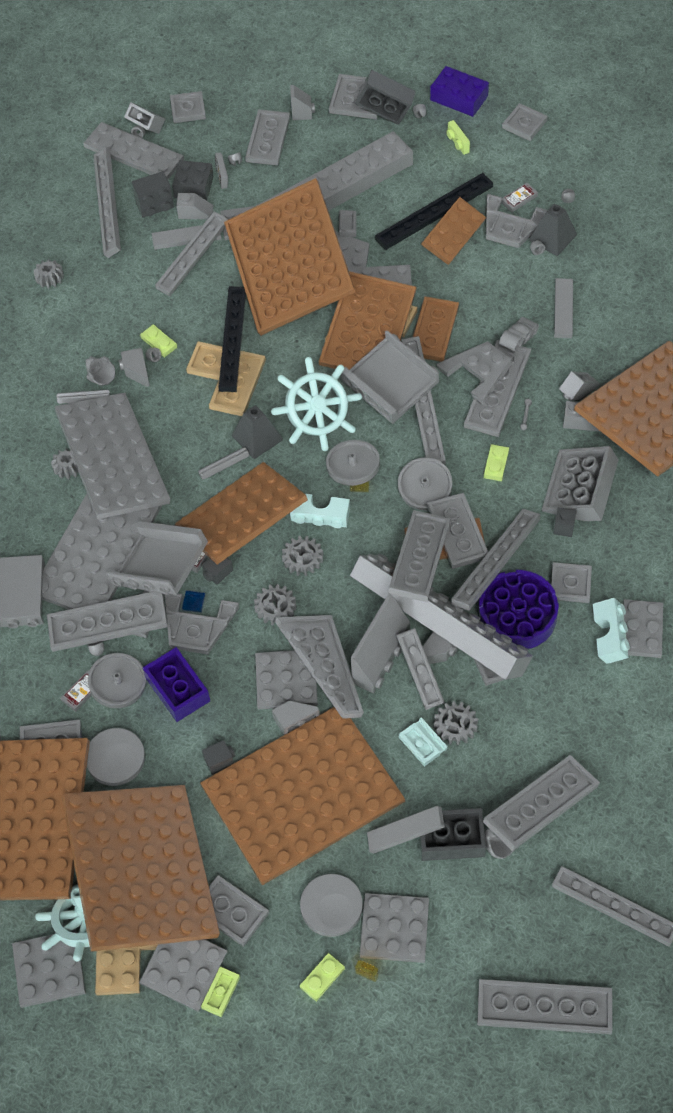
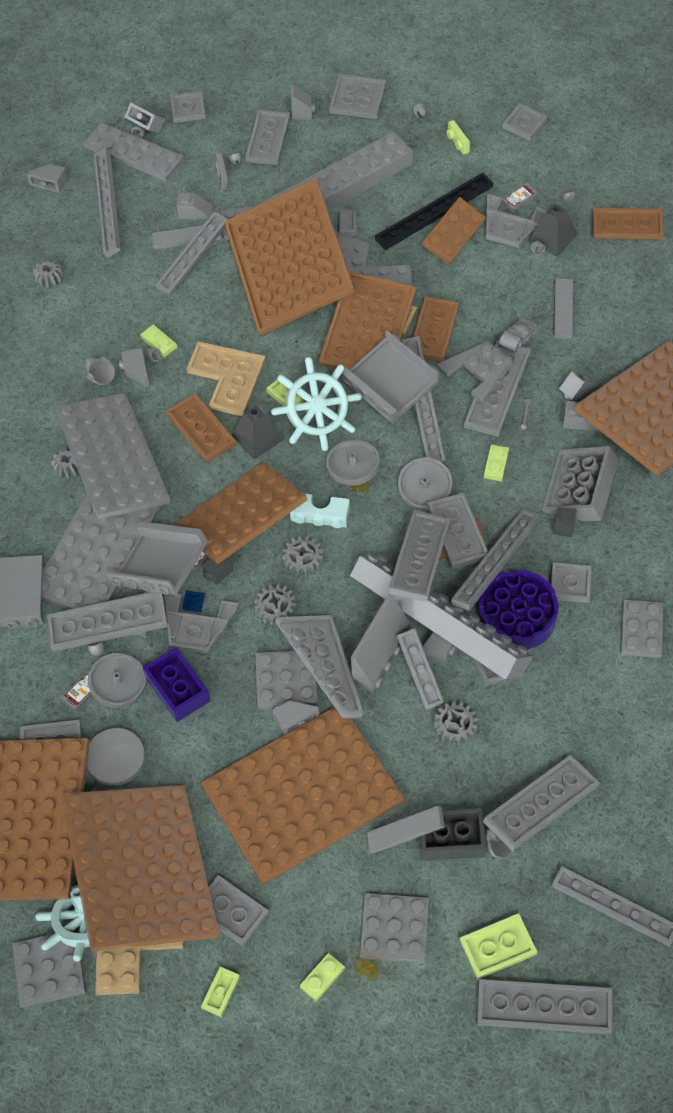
light grey axle [57,389,110,404] -> none
dark grey brick [132,171,174,218] -> none
light grey plate [139,939,227,1012] -> none
dark grey brick [172,160,214,201] -> none
light grey axle [198,447,249,480] -> none
dark grey brick [202,740,235,775] -> none
black plate [218,286,246,392] -> none
light grey piece [300,874,363,937] -> none
dark grey brick [355,70,416,125] -> none
light aqua plate [399,717,447,767] -> none
dark purple brick [430,66,489,117] -> none
light aqua arch [593,598,630,664] -> none
none -> light grey slope [27,164,68,193]
none -> medium nougat plate [165,393,237,463]
none -> yellowish green plate [266,379,305,406]
none -> yellowish green plate [459,913,537,980]
none -> medium nougat plate [593,208,664,240]

